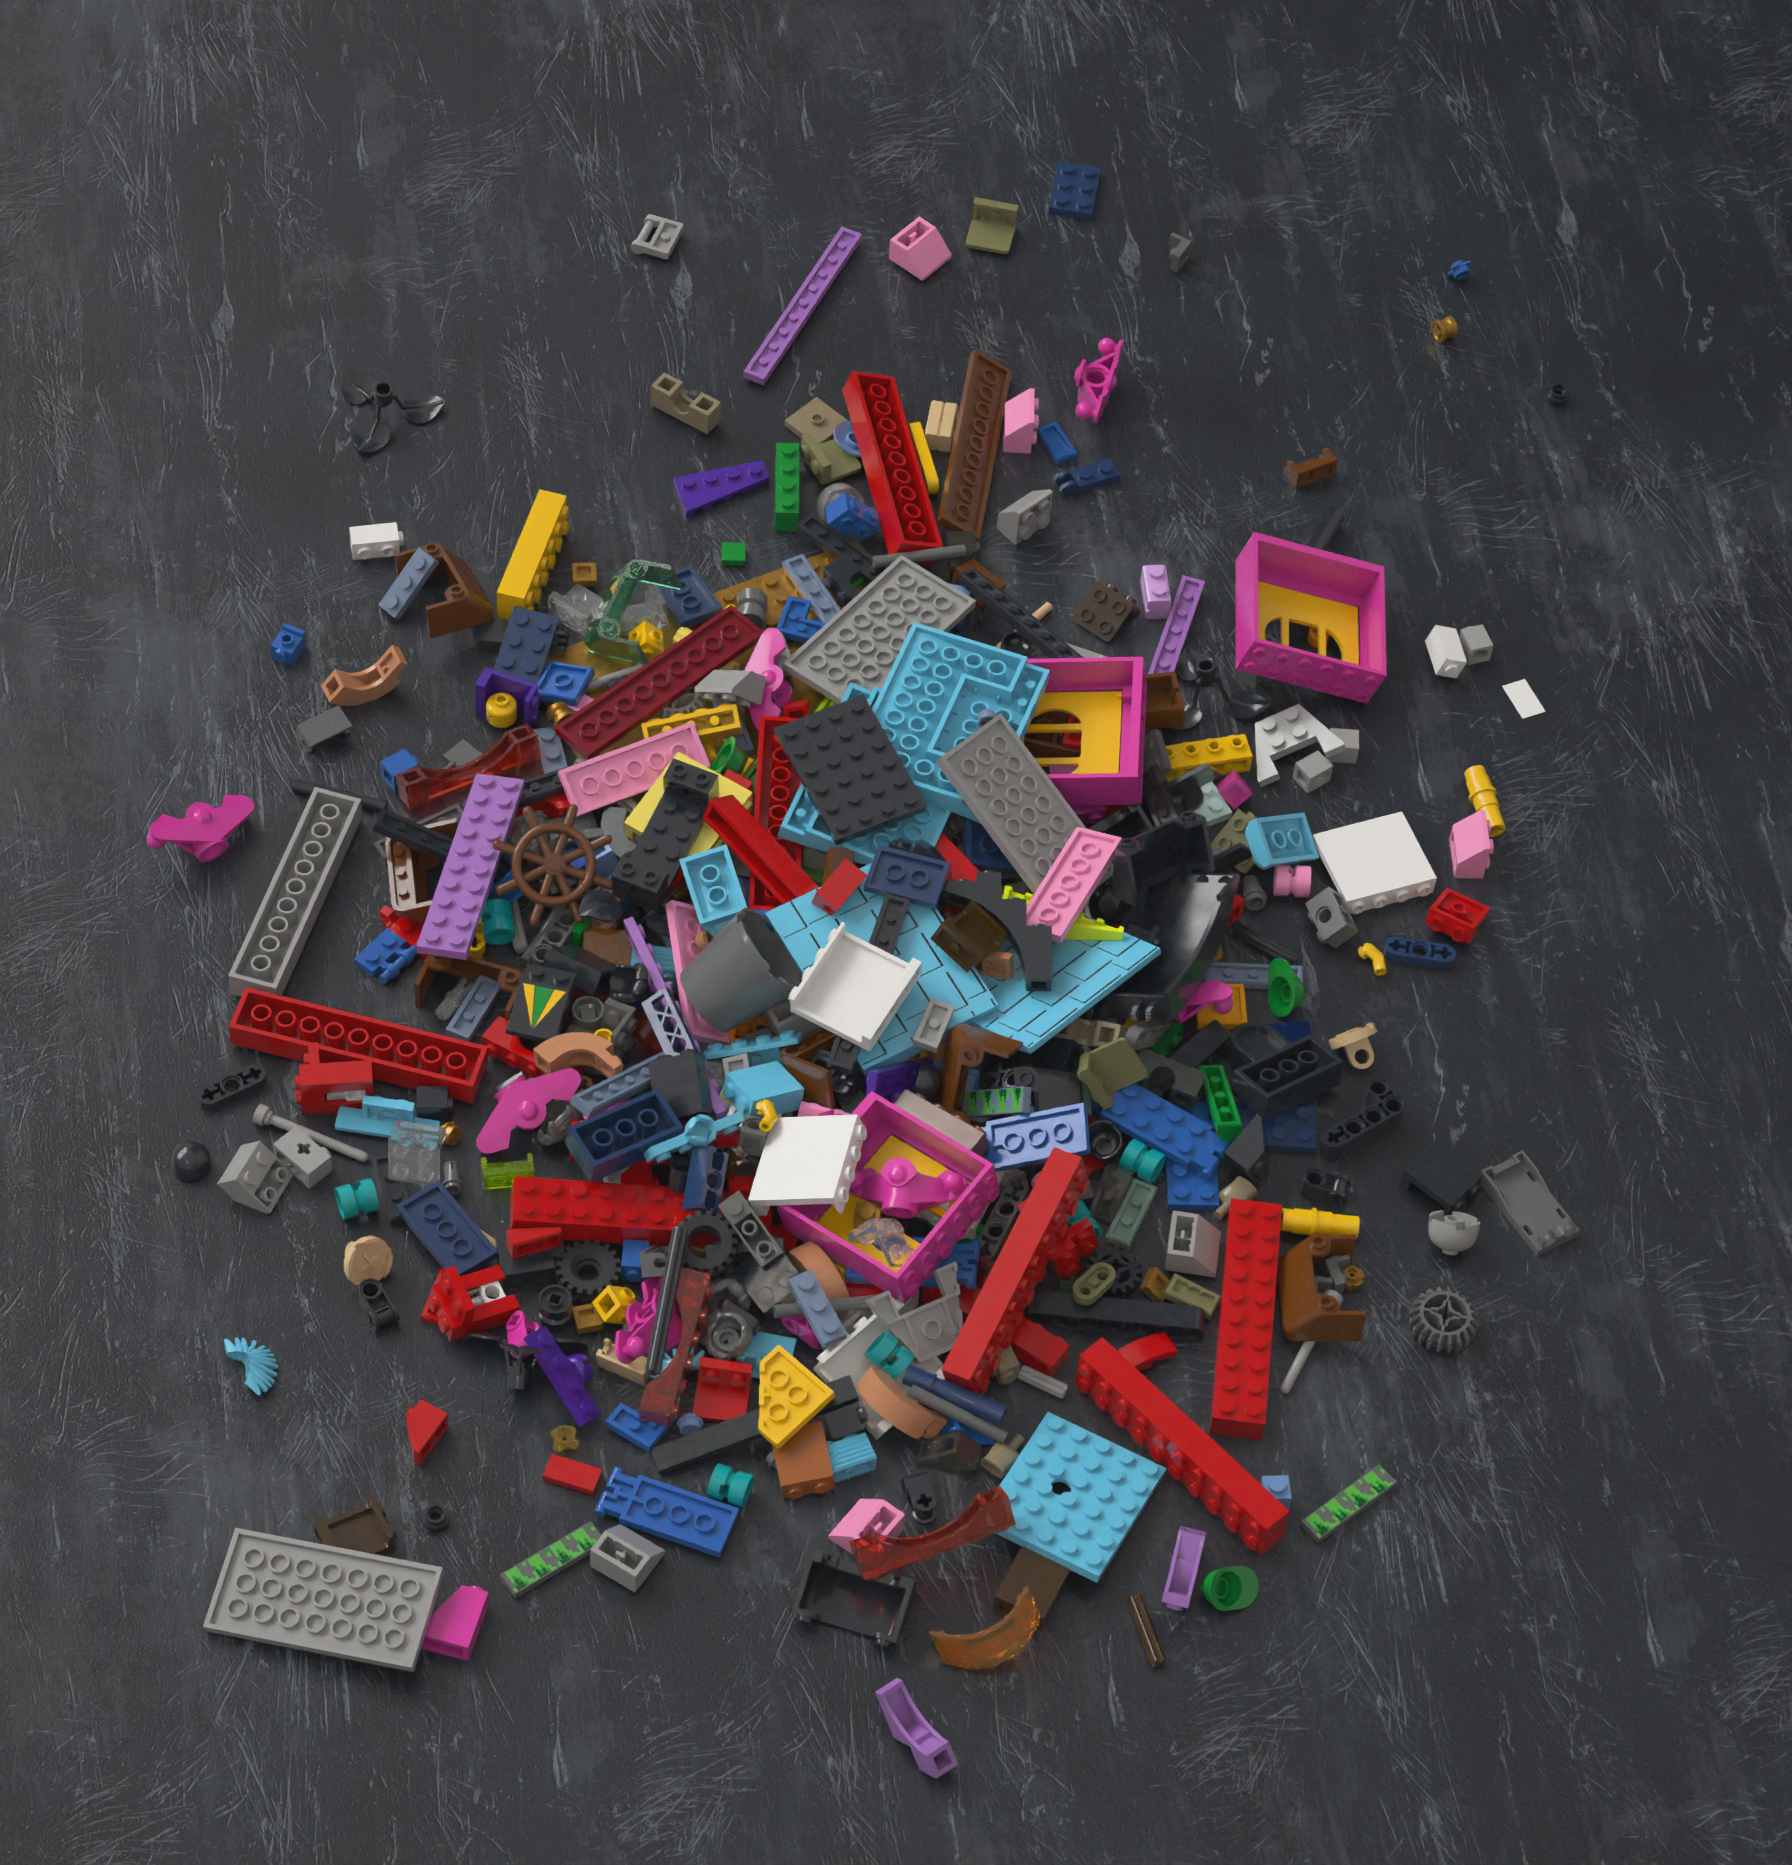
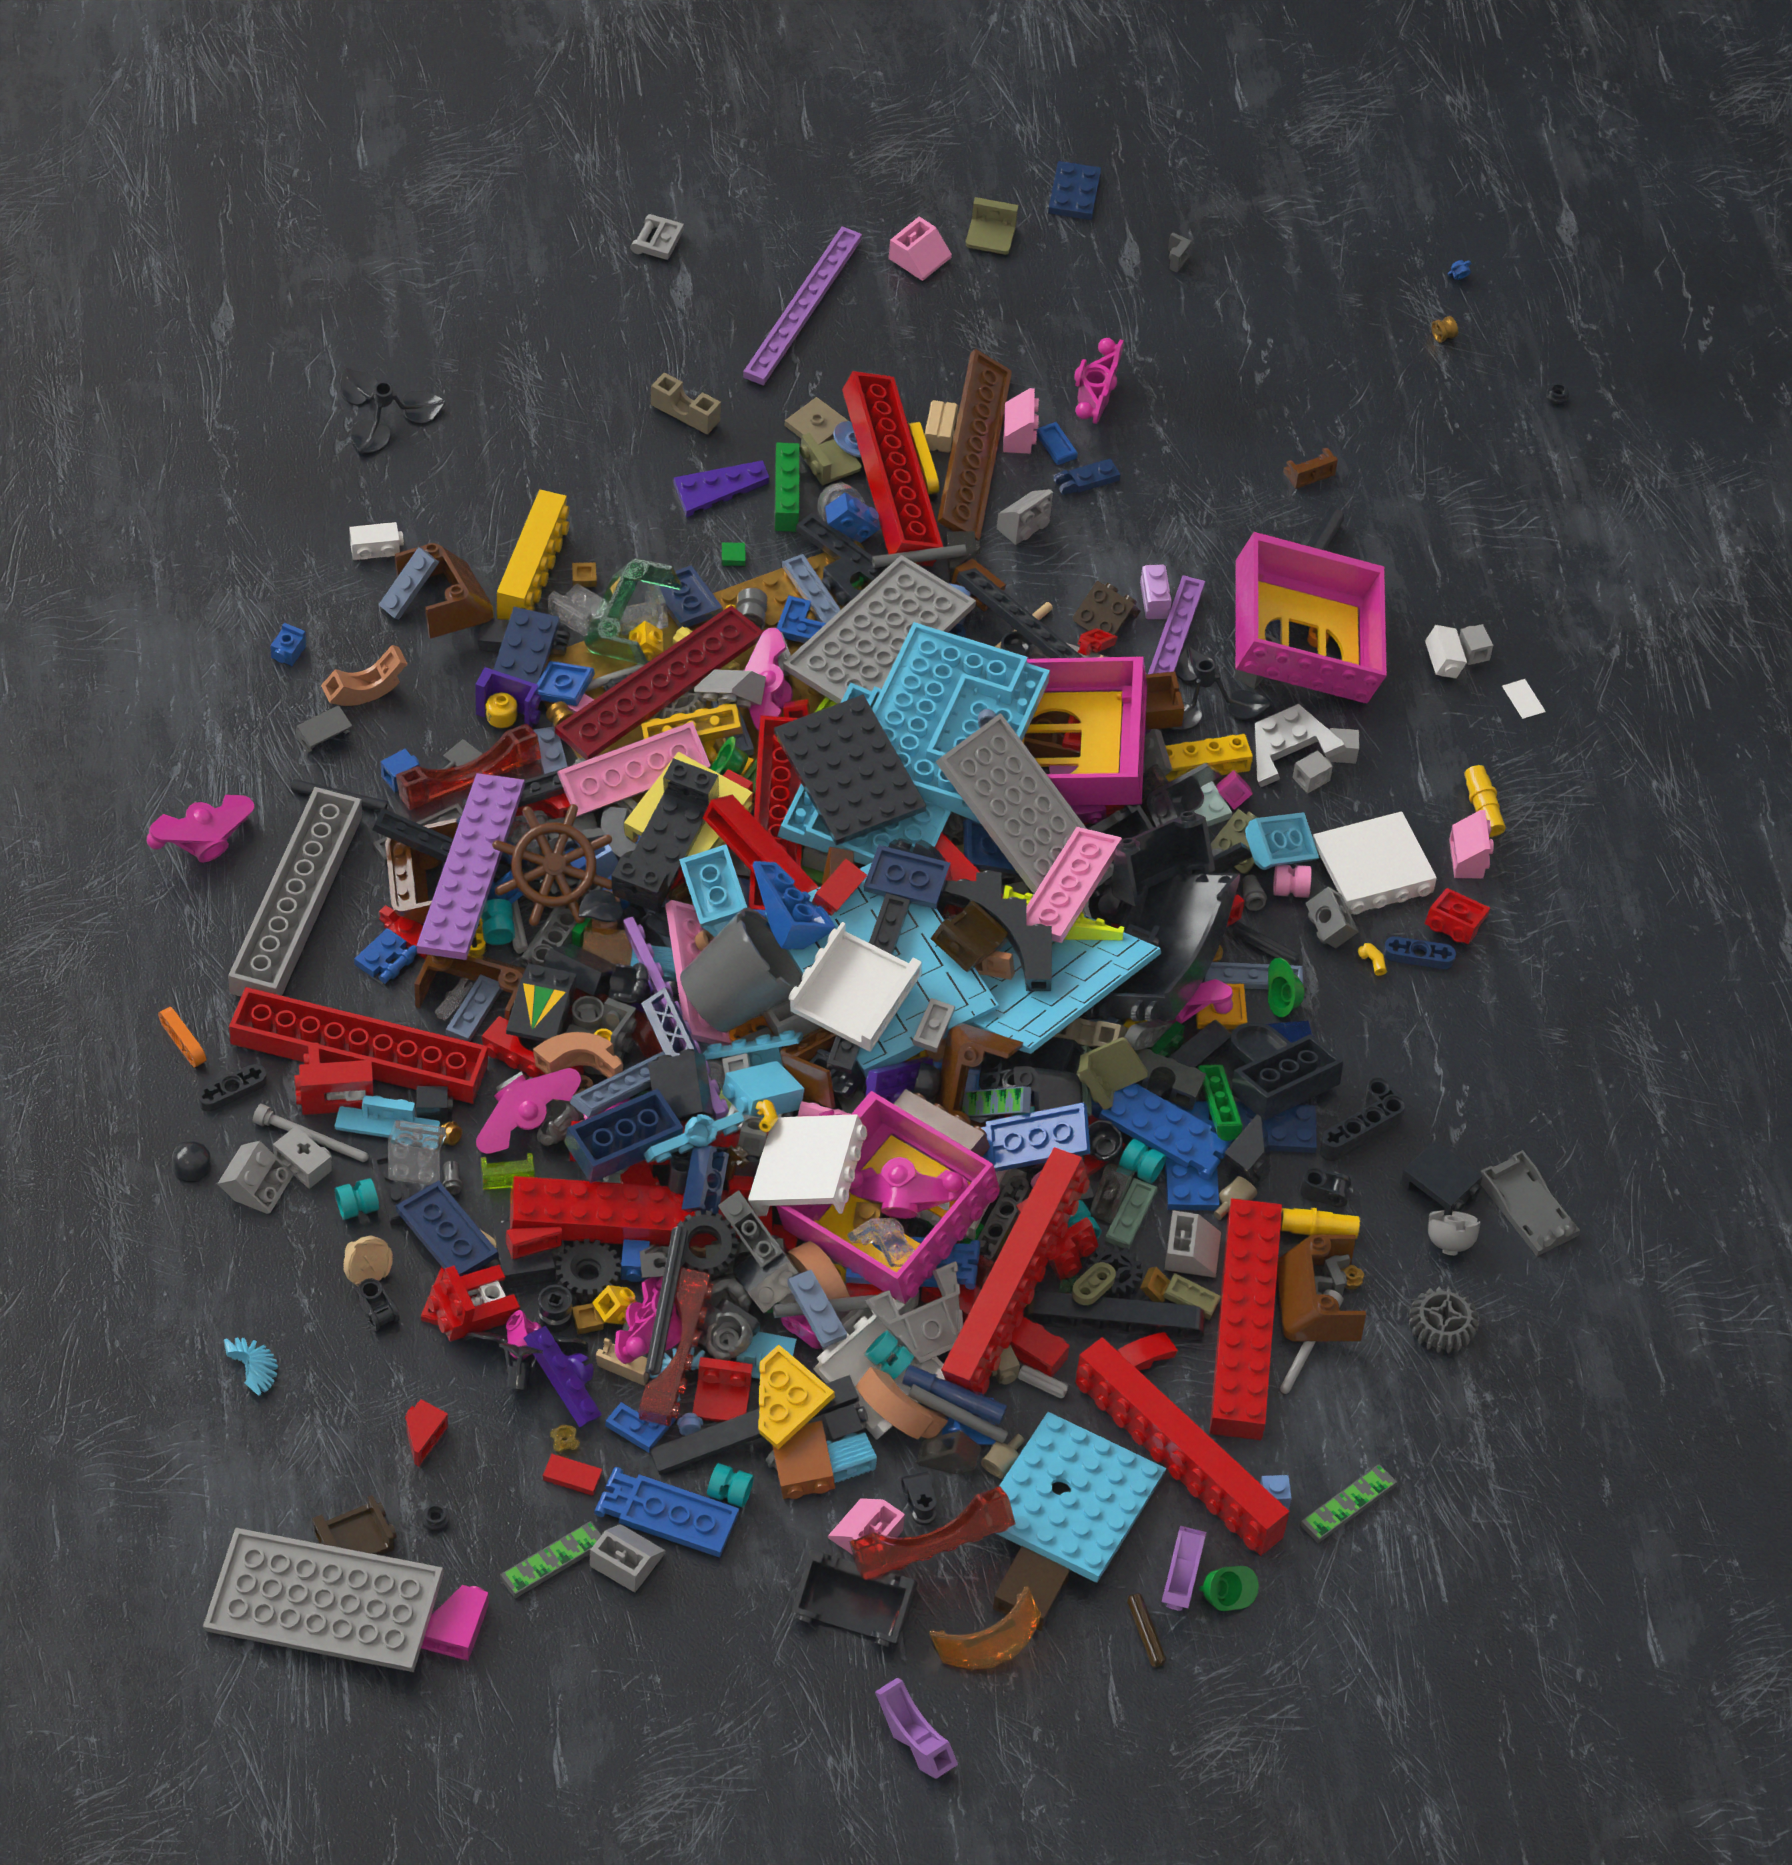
tan tile [1328,1022,1378,1069] -> none
none -> orange beam [158,1007,207,1068]
none -> blue wedge [753,861,836,950]
none -> red hinge [1078,628,1117,656]

